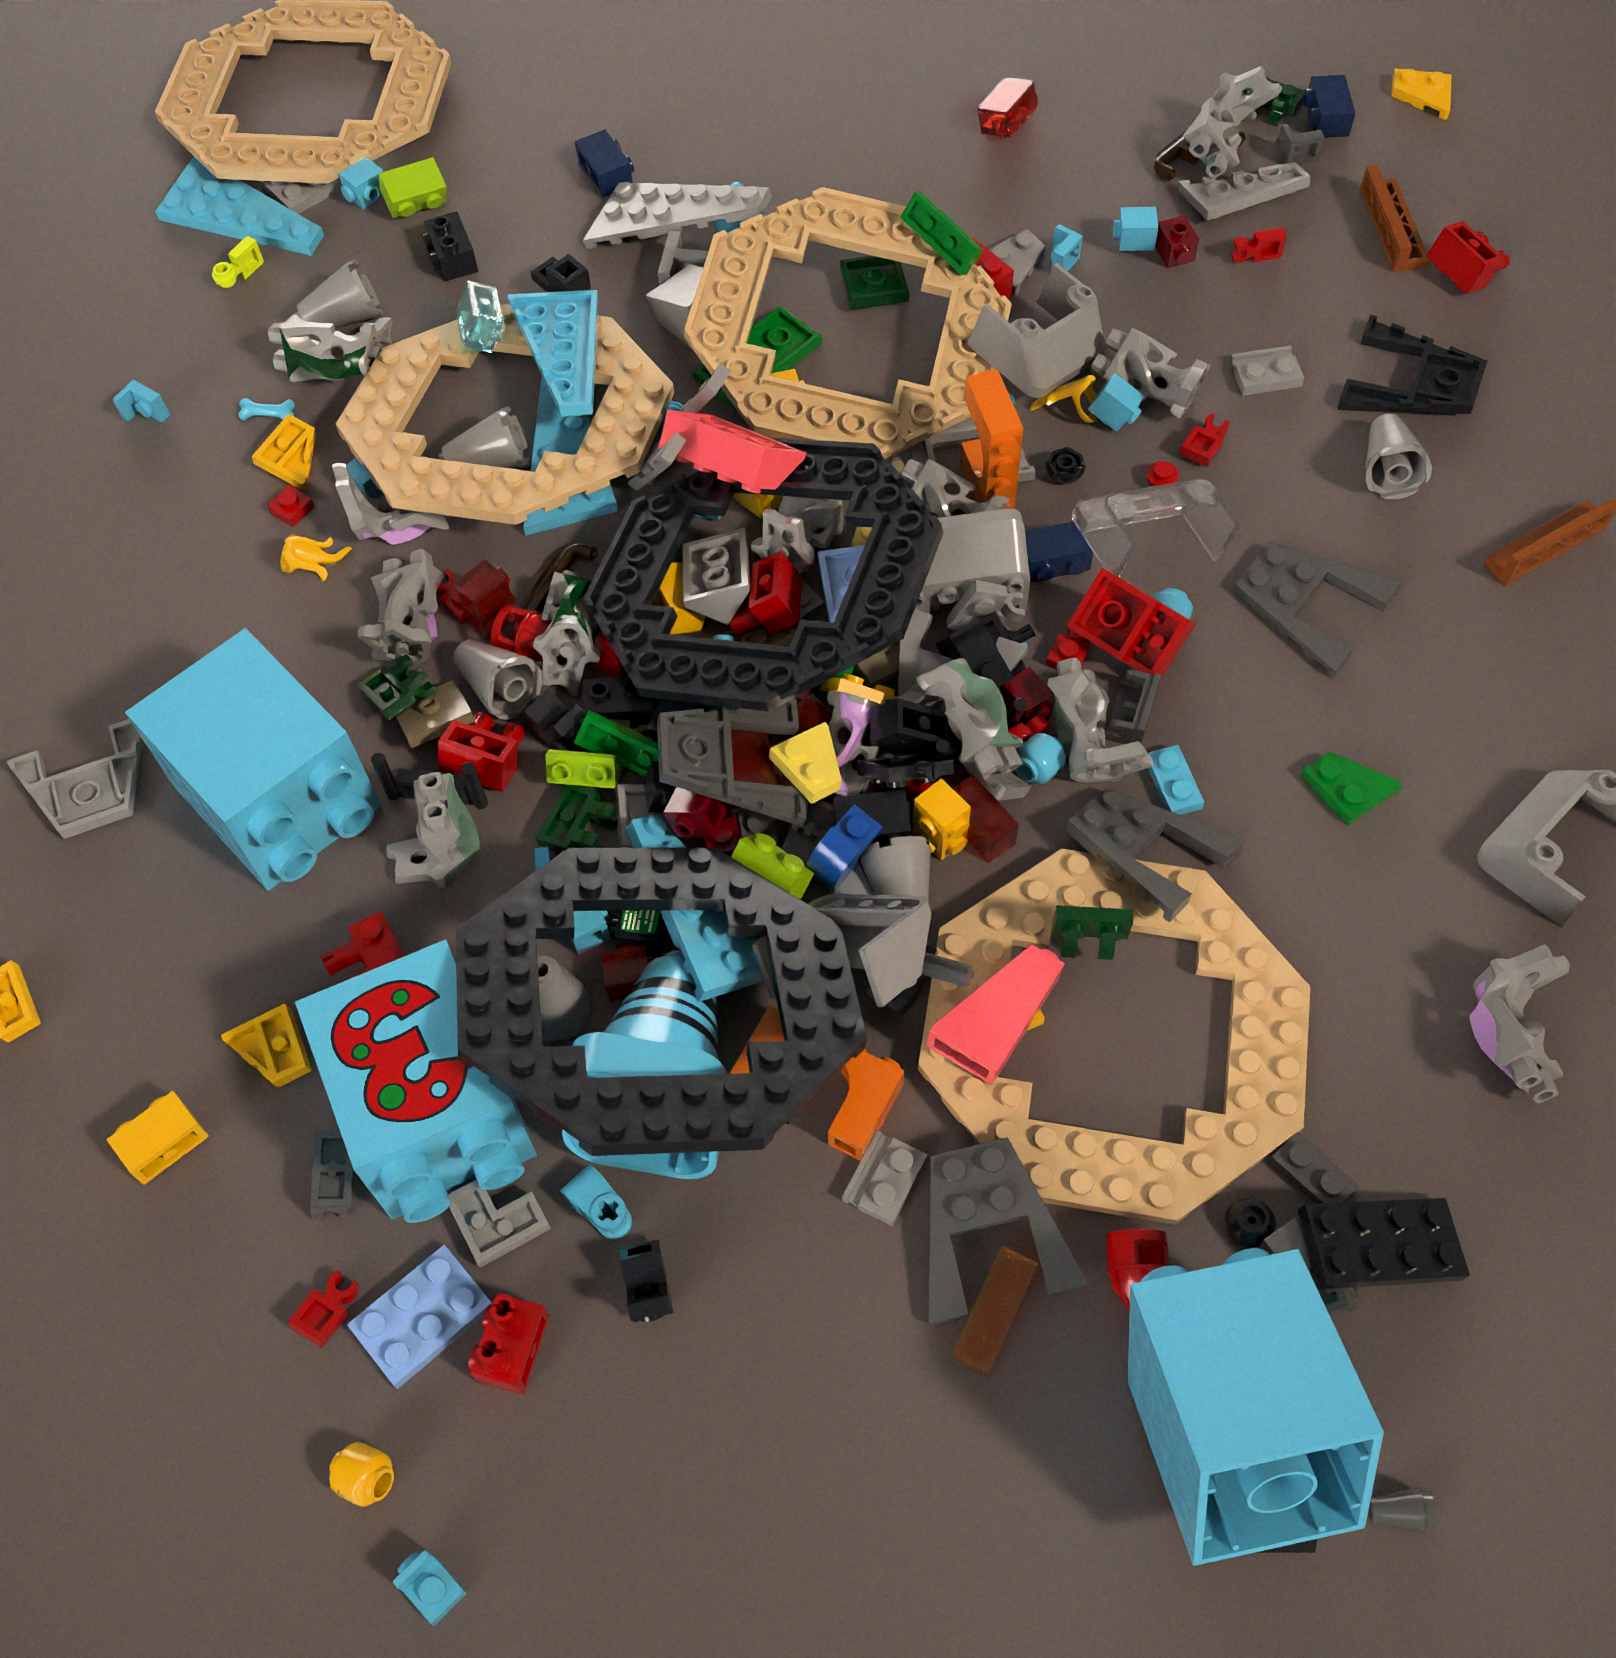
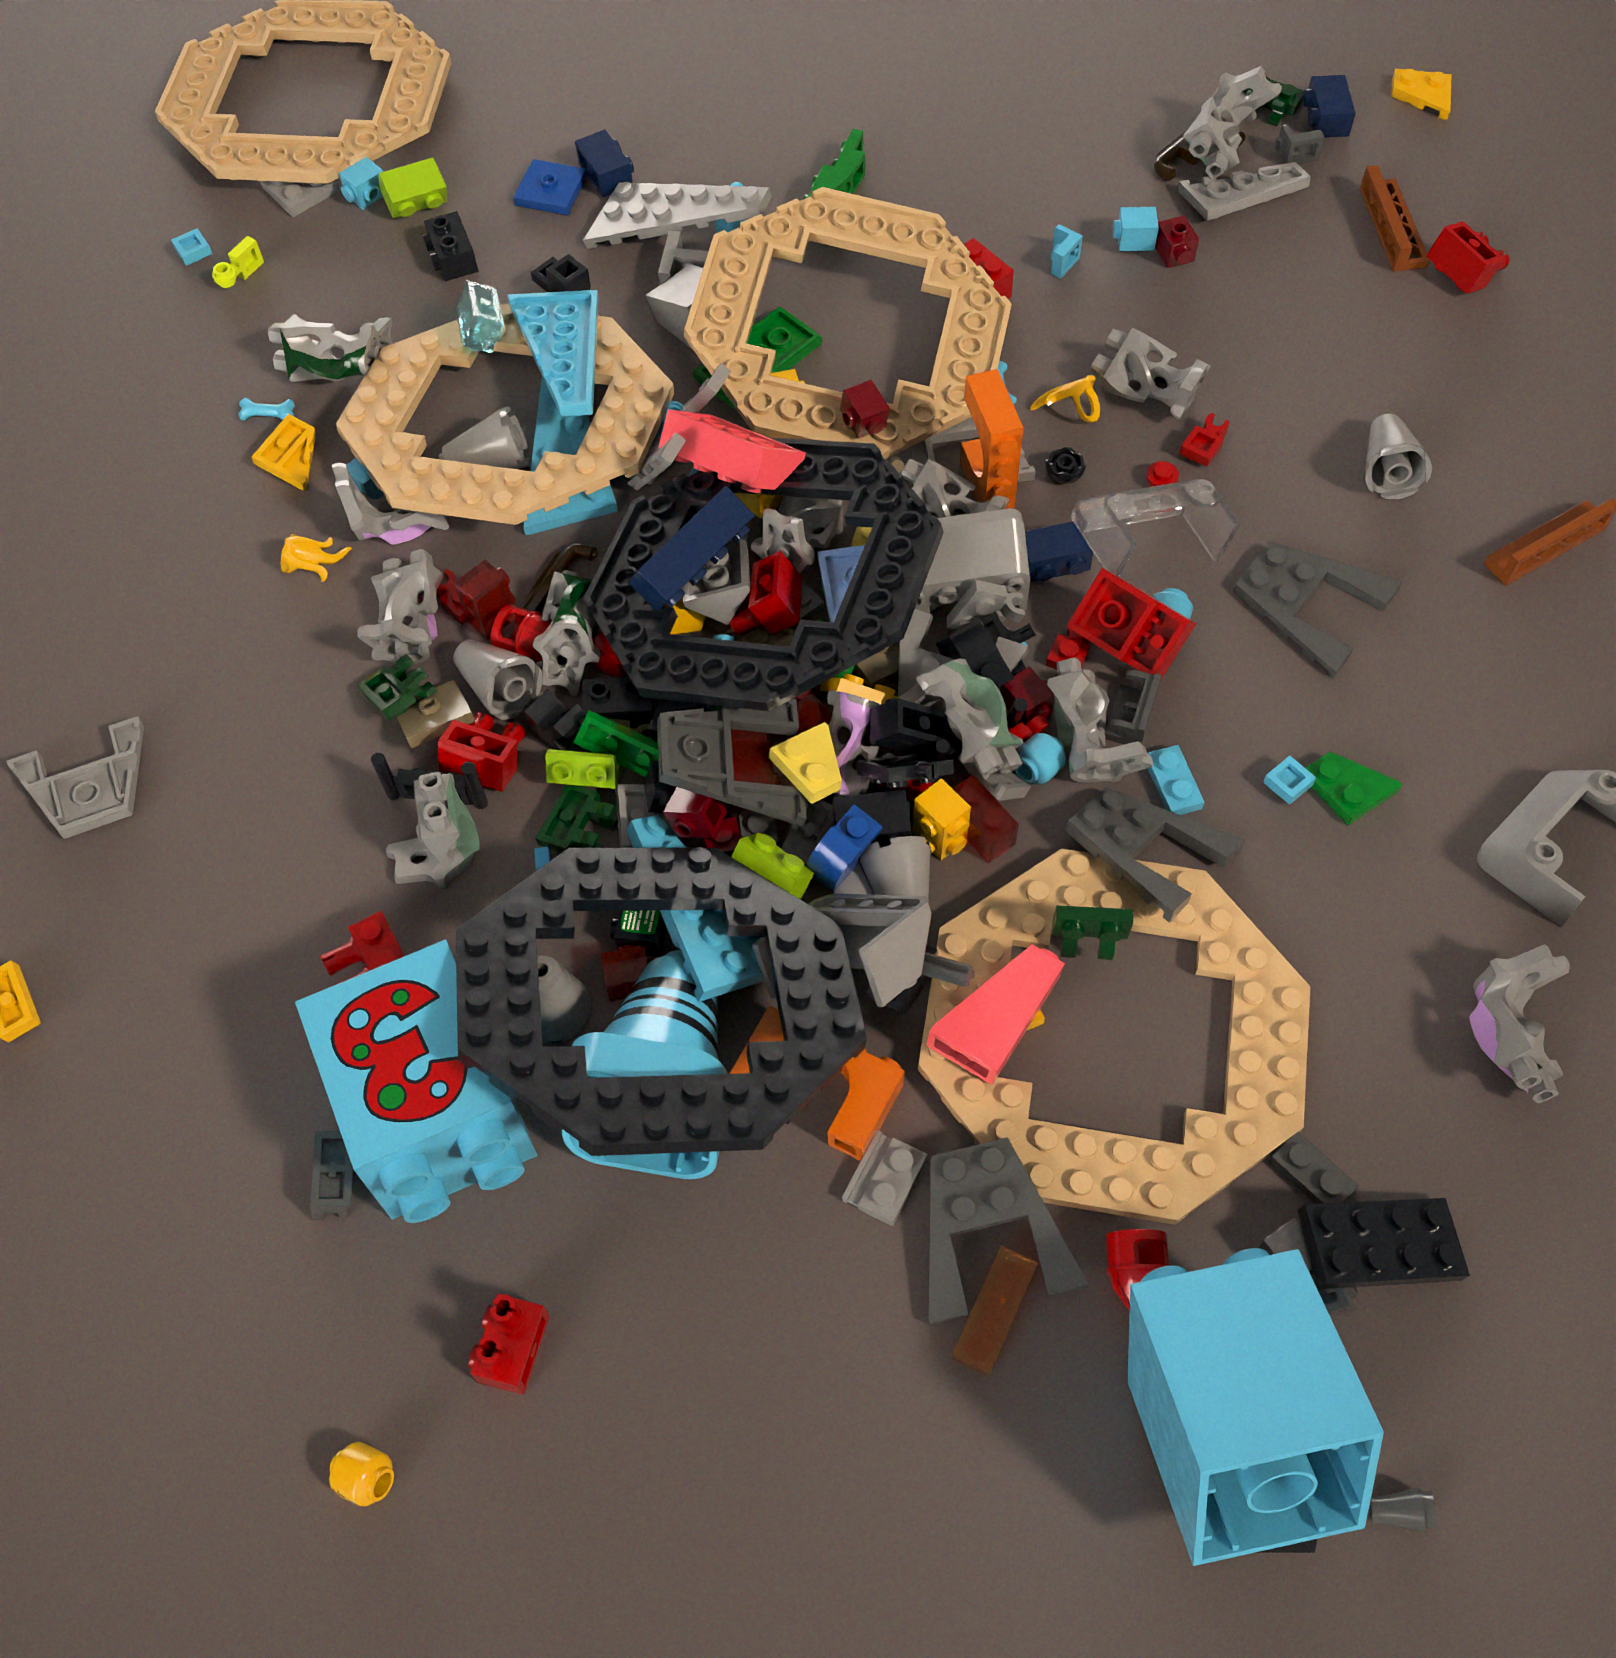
yellow brick [106,1091,209,1185] -> none
medium azure bracket [113,380,170,423] -> none
medium azure brick [125,628,381,891] -> none
medium azure wing [155,156,324,256] -> none
yellow wing [221,1003,312,1088] -> none
red plate [267,485,315,527] -> none
red plate [288,1270,359,1348] -> none
light grey cone [295,259,383,327] -> none
light blue plate [347,1245,493,1389] -> none
medium azure bracket [392,1549,467,1626] -> none
light grey plate [448,1179,551,1268] -> none
medium azure piece [560,1164,632,1240] -> none
medium azure brick [570,911,611,955] -> none
black brick [620,1240,673,1322] -> none
dark green plate [840,255,909,310] -> none
green plate [900,191,983,275] -> none
light grey windscreen [967,263,1106,398] -> none
clear red brick [977,78,1038,138] -> none
light grey wing [988,229,1045,296] -> none
medium azure brick [1088,373,1144,432] -> none
black plate [1225,1197,1276,1248] -> none
red plate [1230,227,1287,263] -> none
light grey plate [1230,345,1304,396] -> none
black wing [1338,314,1487,414] -> none
none -> medium azure plate [171,228,212,266]
none -> blue plate [513,159,587,215]
none -> dark blue wedge [628,486,755,612]
none -> green slope [803,128,865,199]
none -> dark red brick [840,379,890,439]
none -> medium azure plate [1263,755,1316,805]

